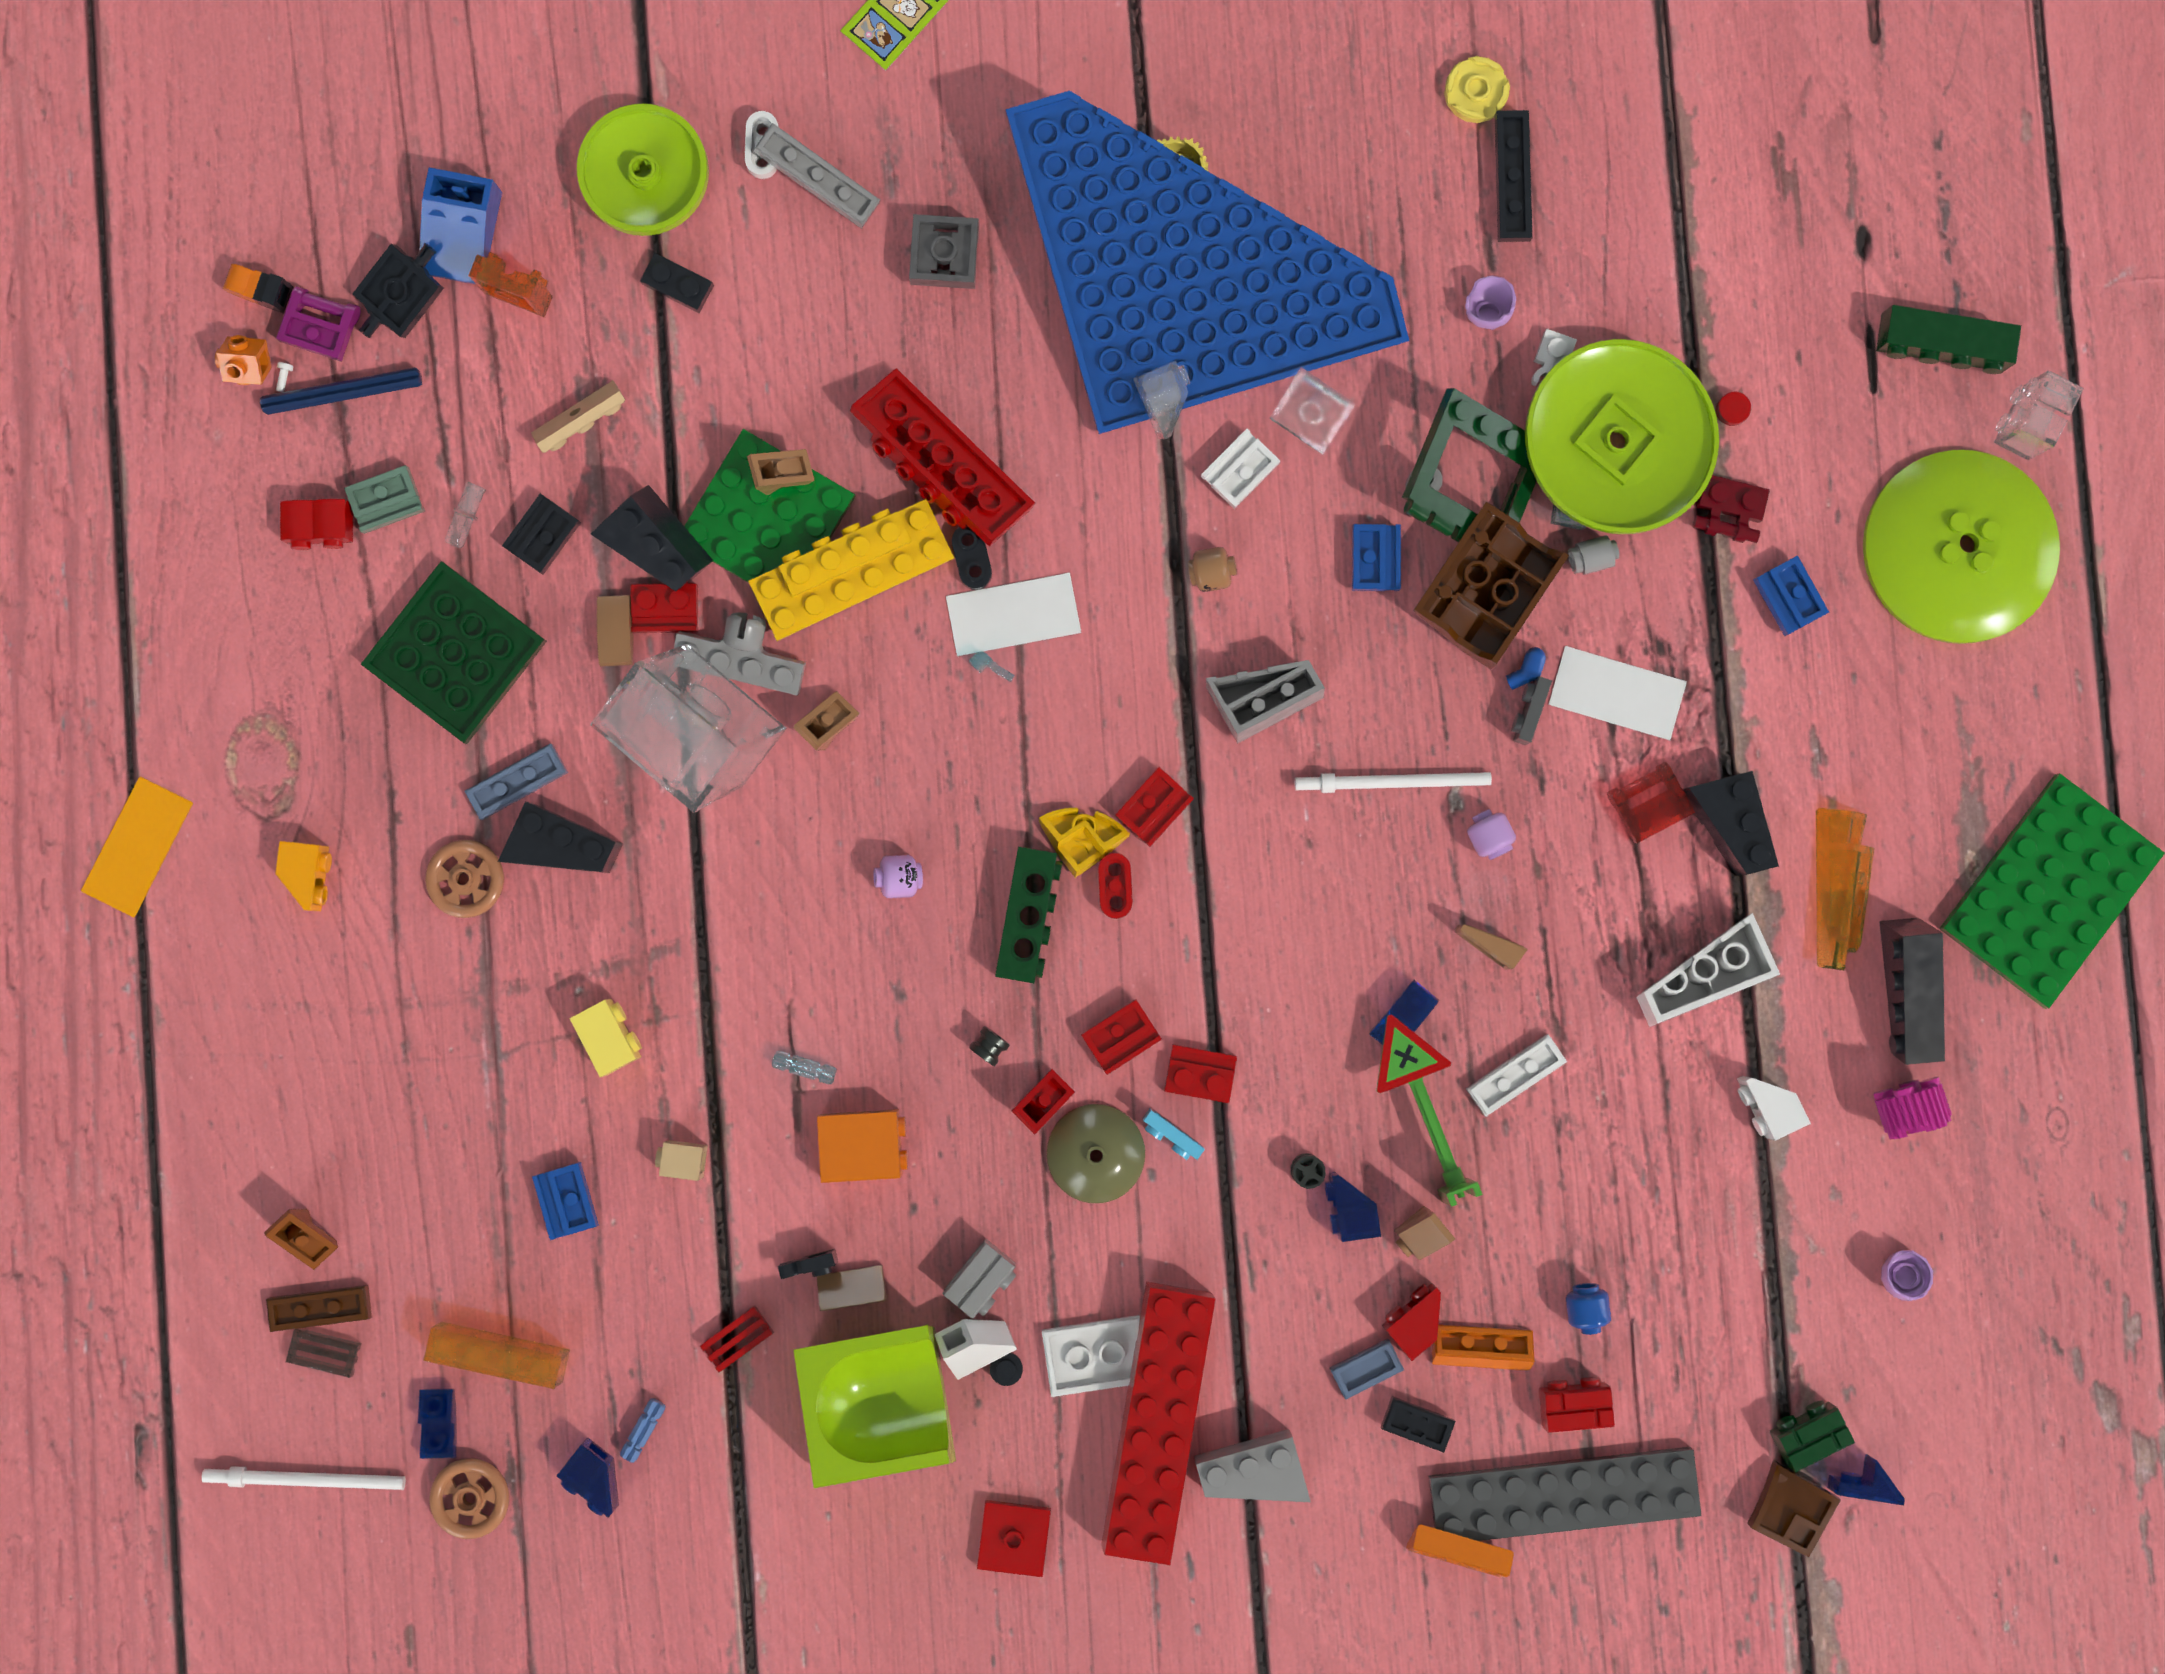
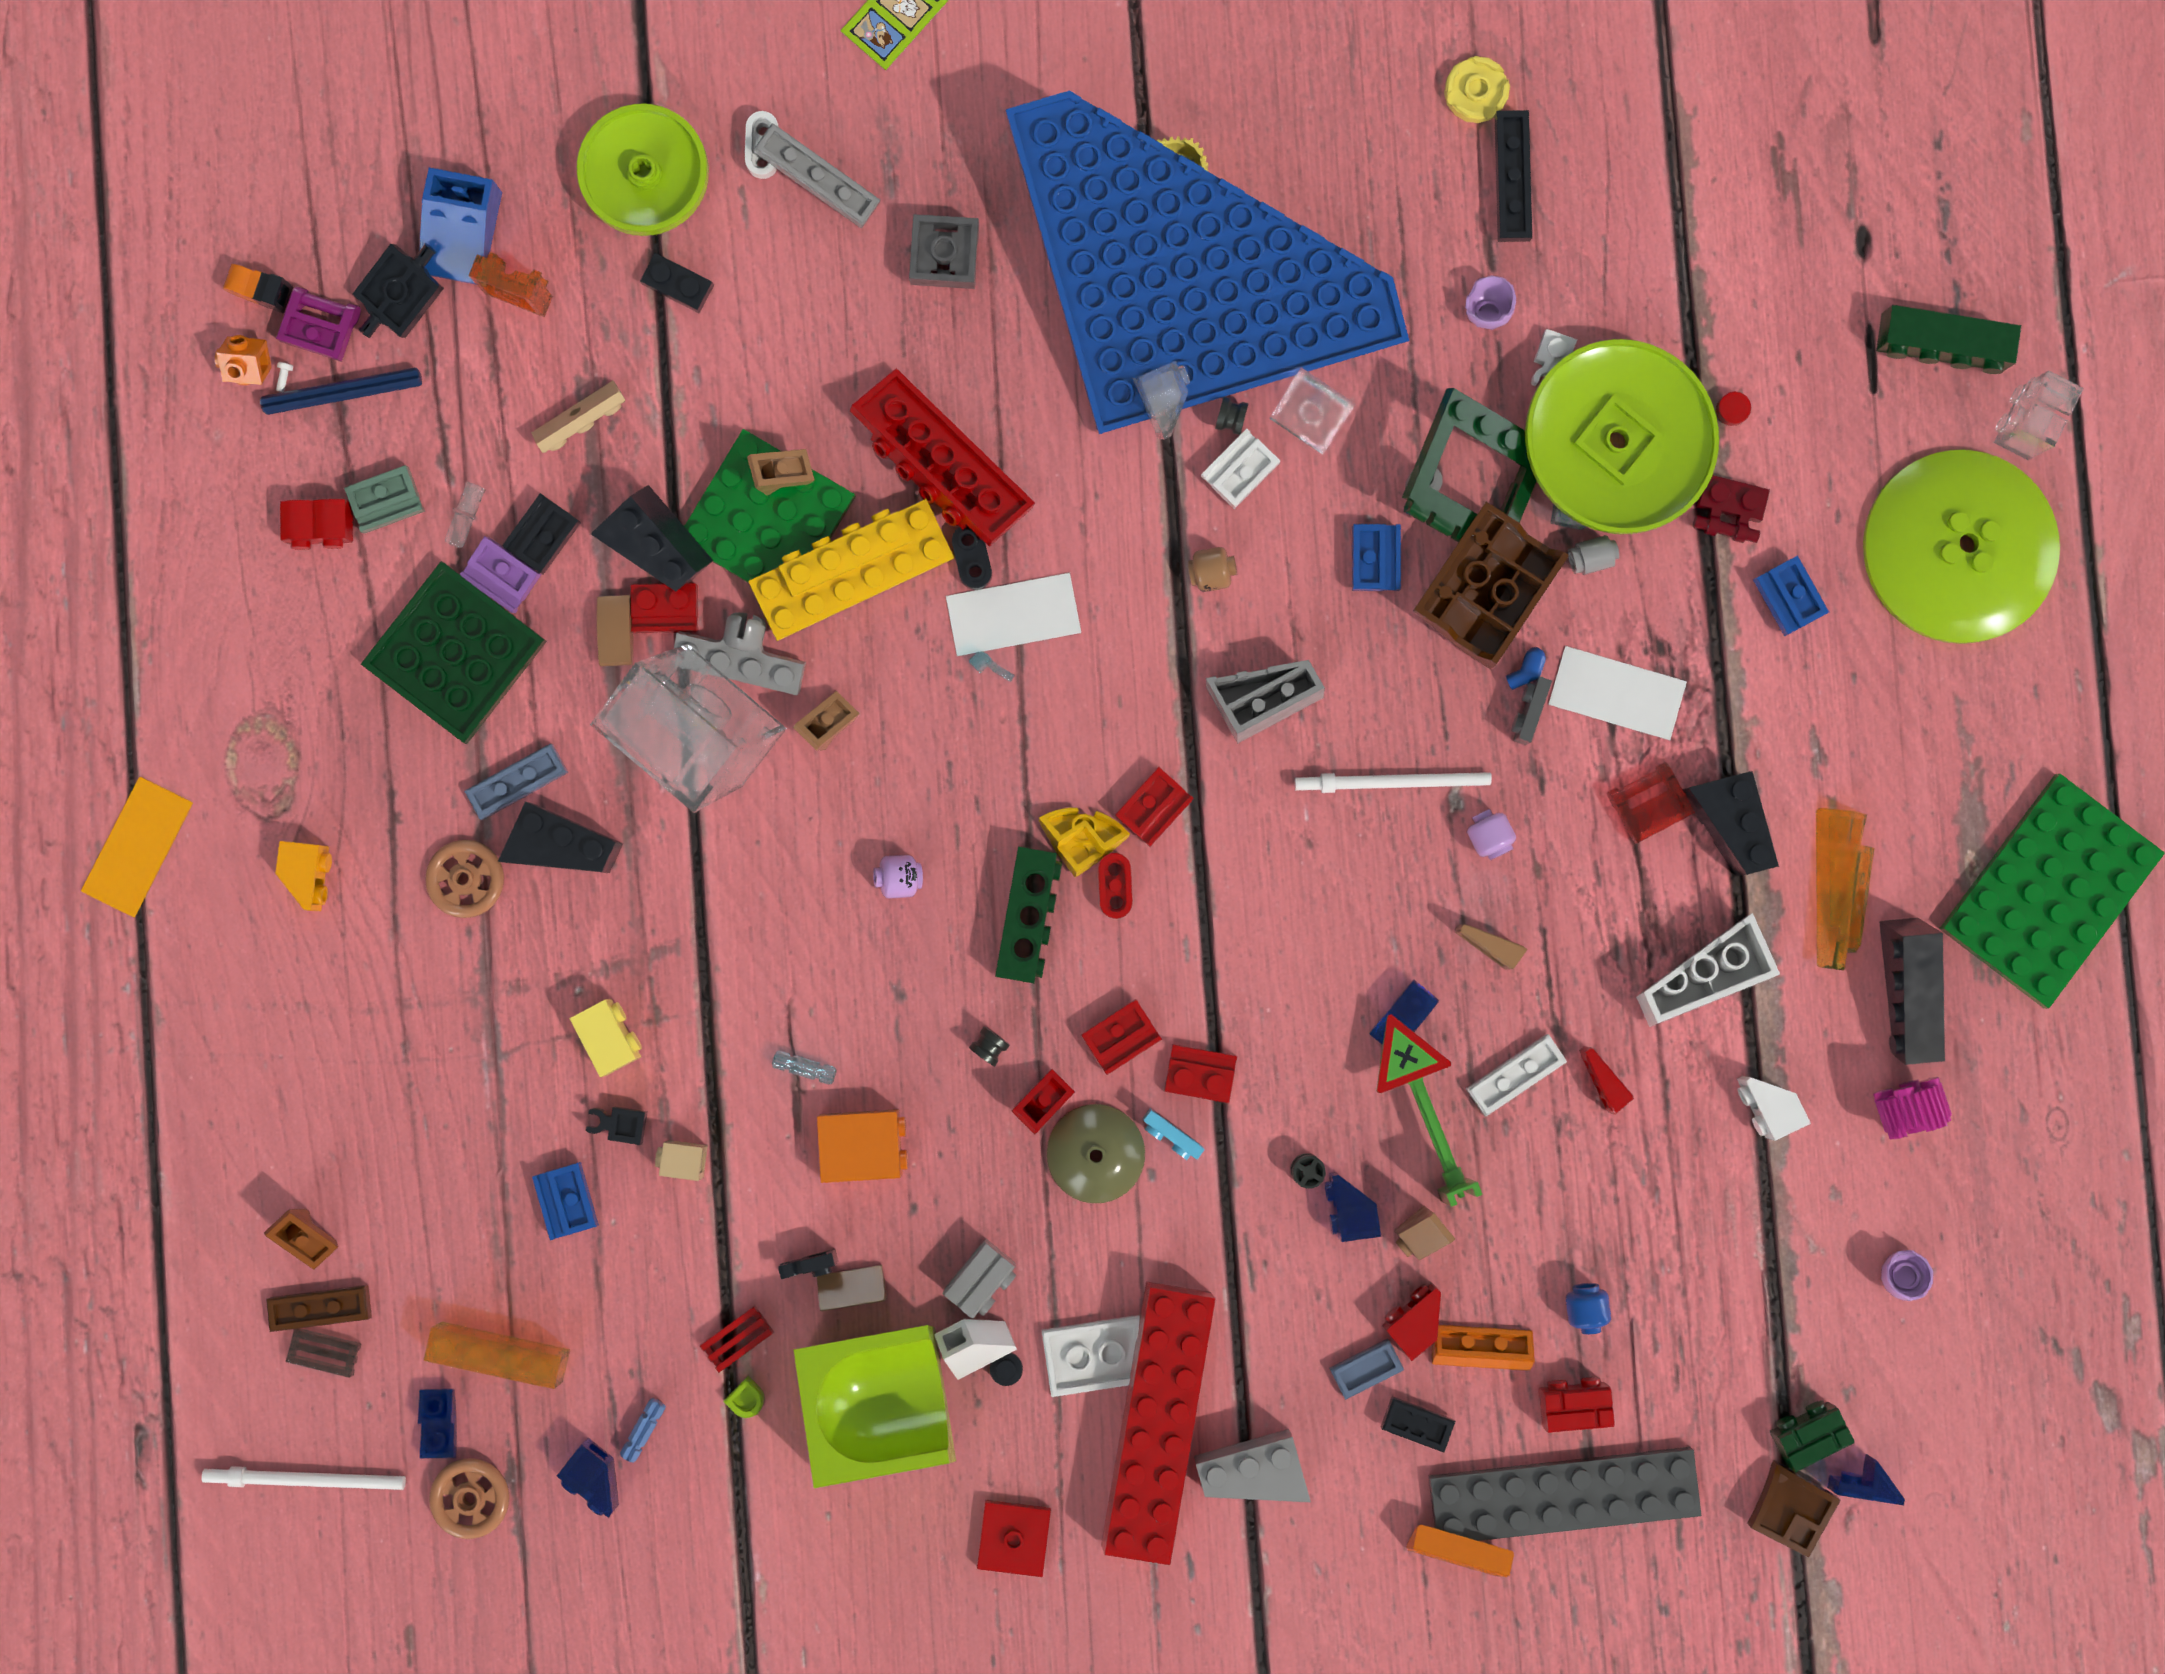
none -> medium lavender plate [459,536,541,613]
none -> black plate [585,1106,648,1145]
none -> lime tile [723,1376,765,1418]
none -> pearl dark grey wheel [1215,397,1249,435]
none -> red slope [1579,1046,1634,1115]

